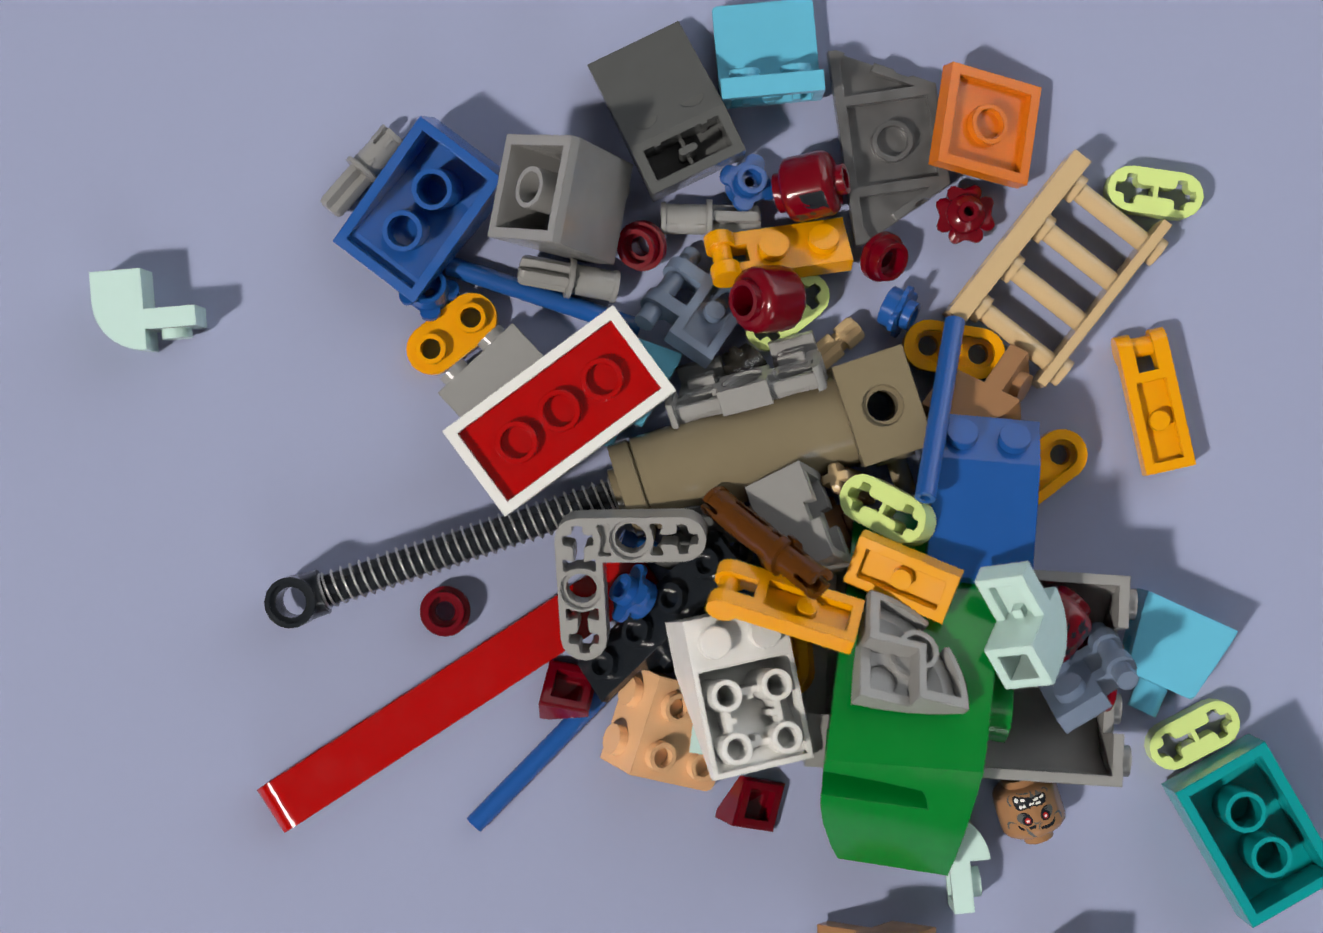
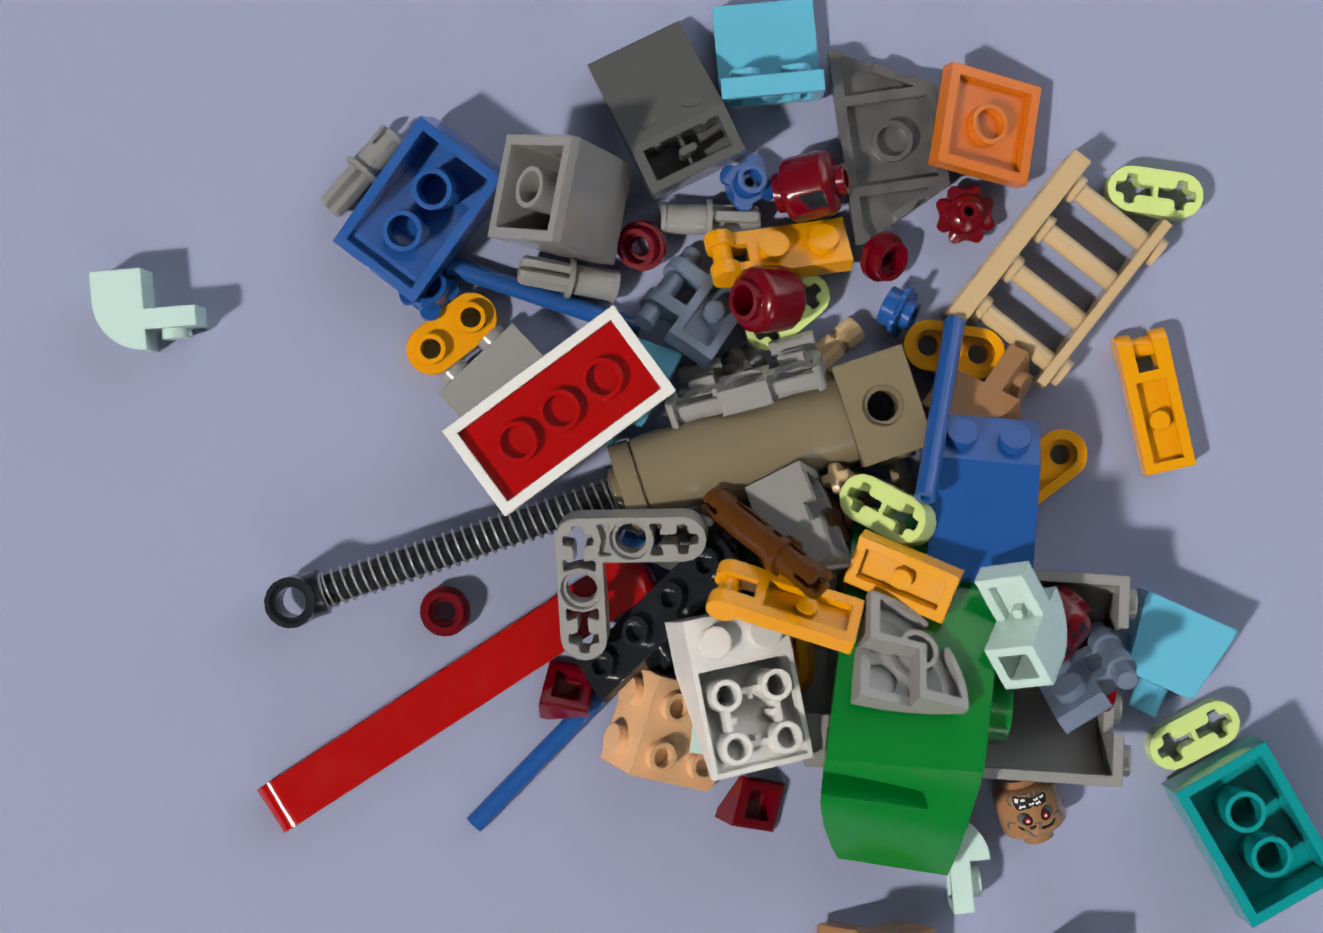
blue plate [609,564,657,623] -> none

